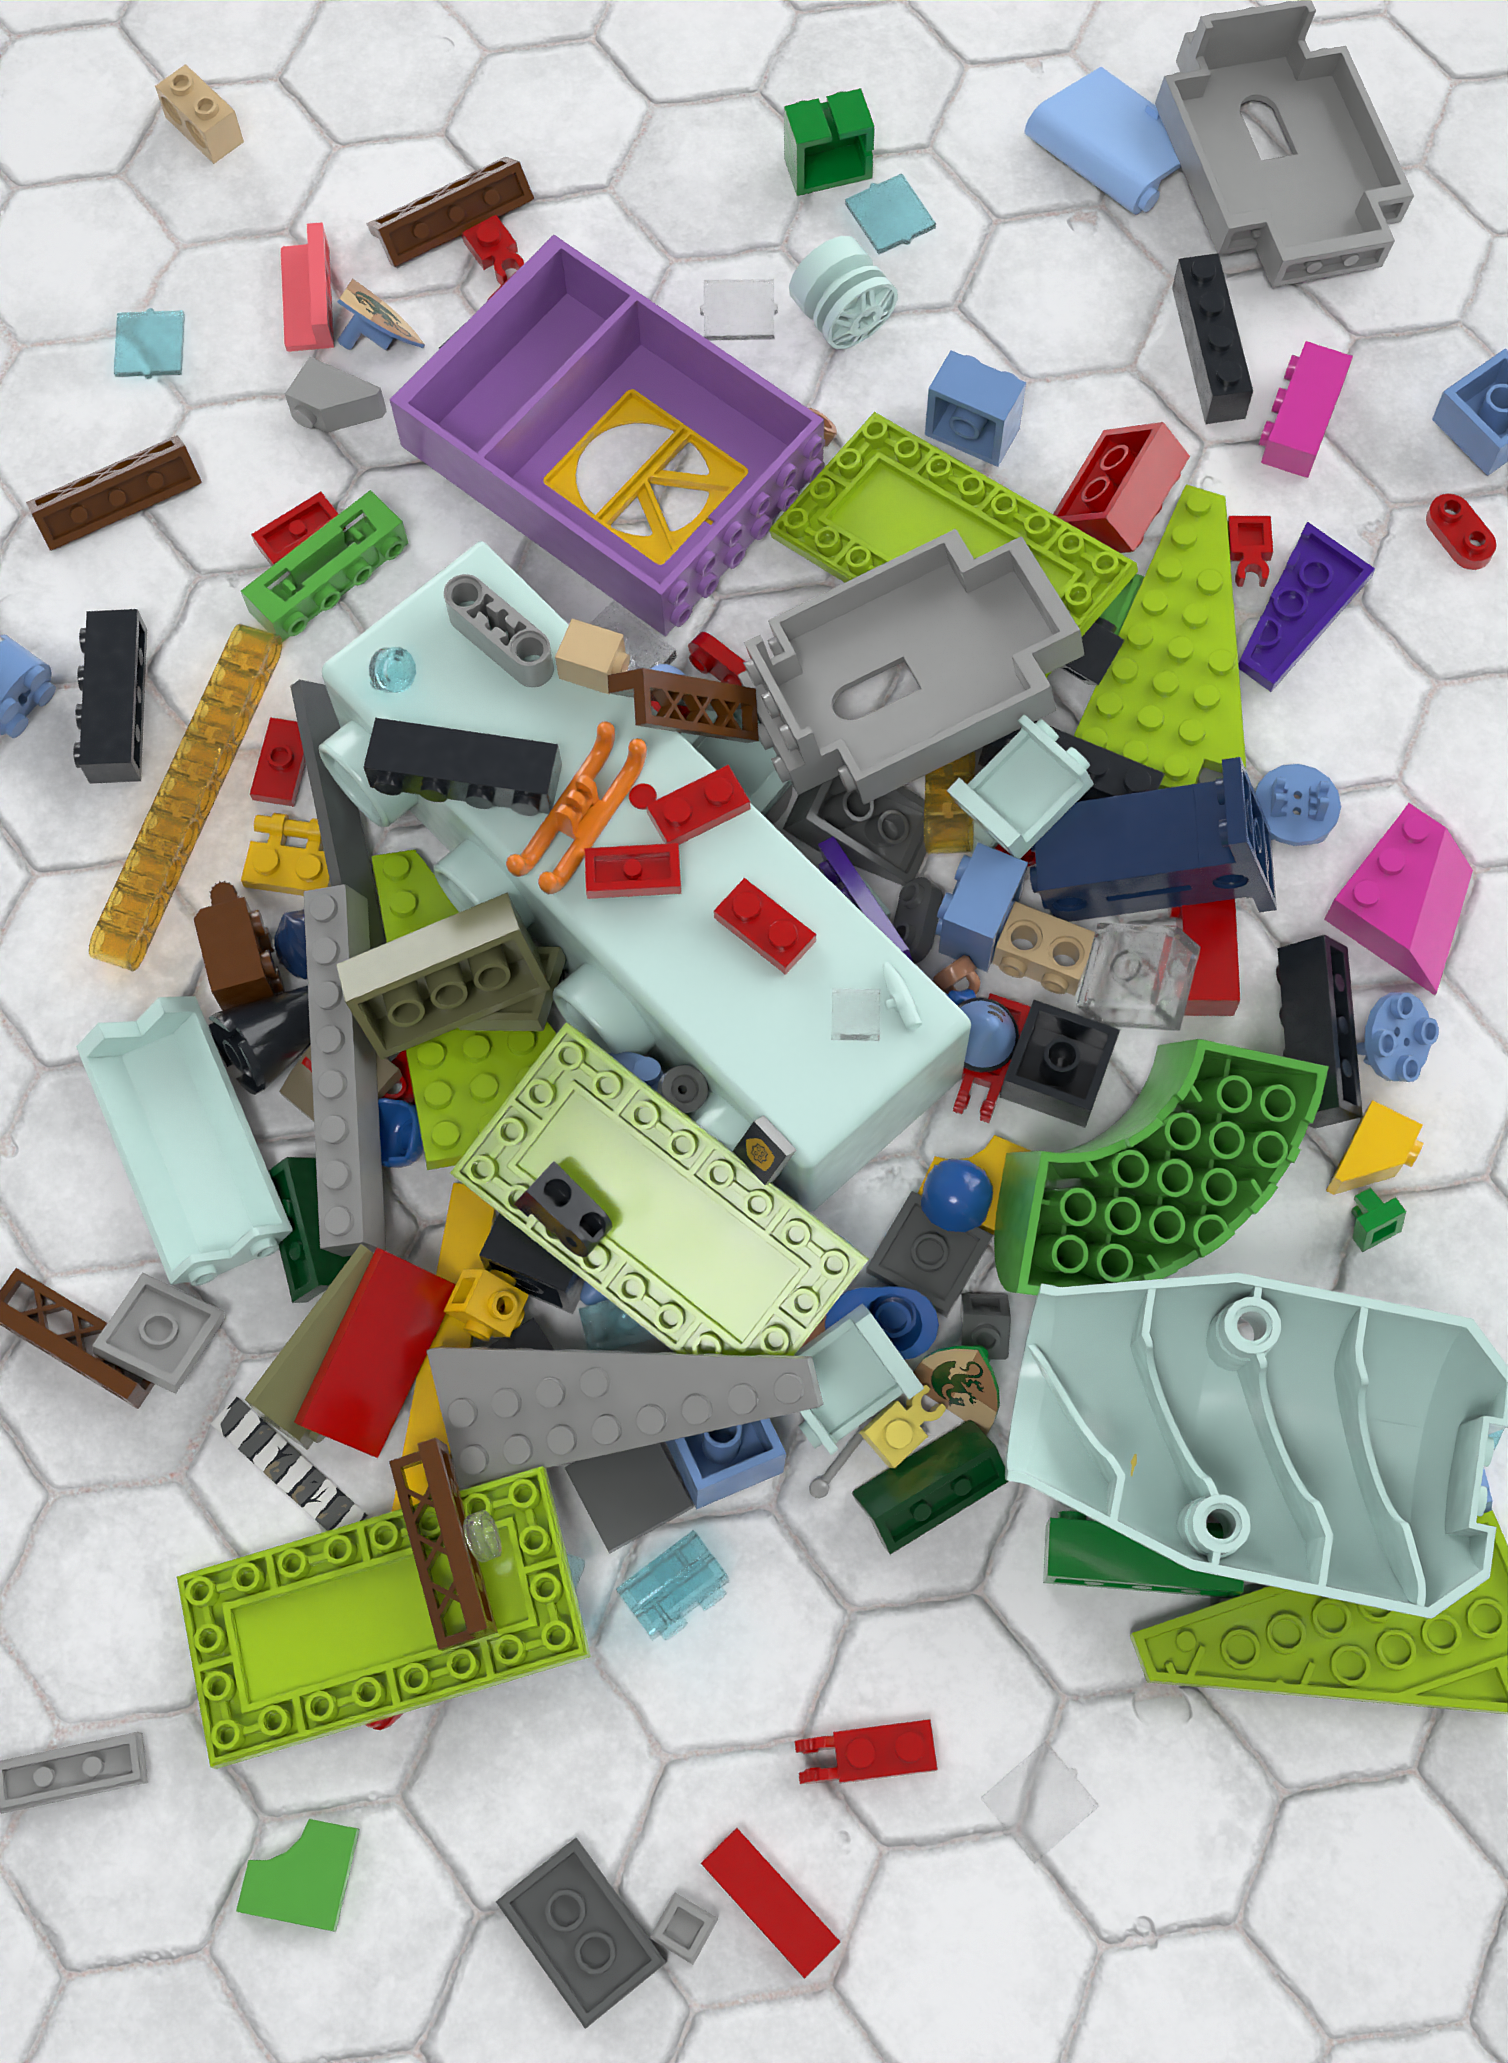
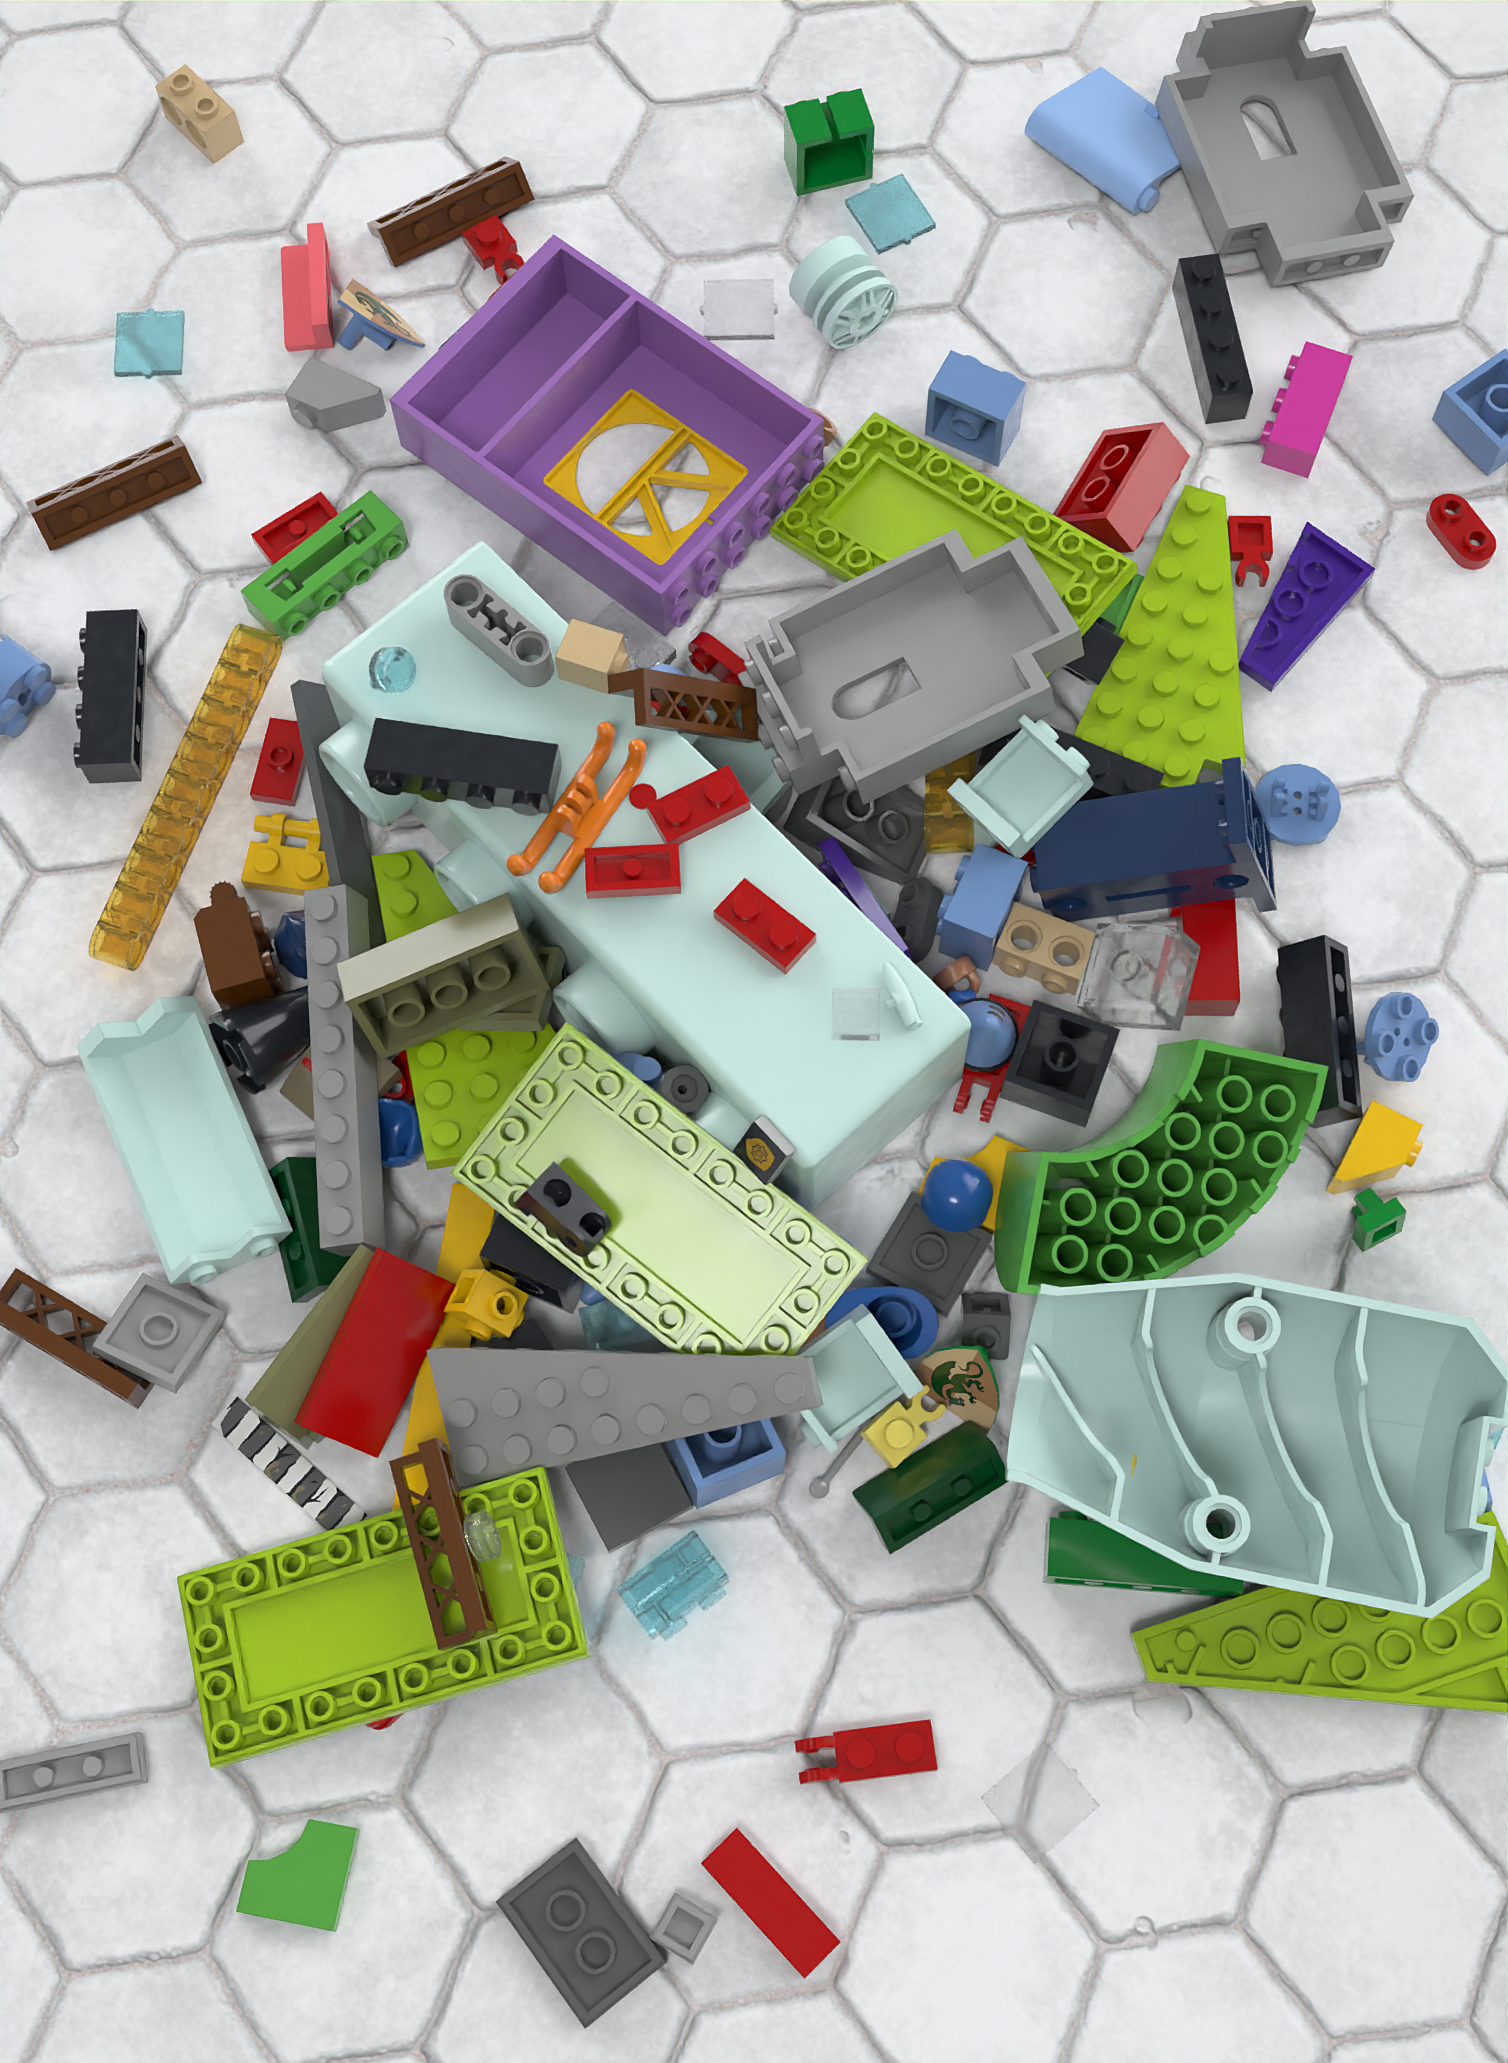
dark pink wedge [1324,803,1473,995] -> none

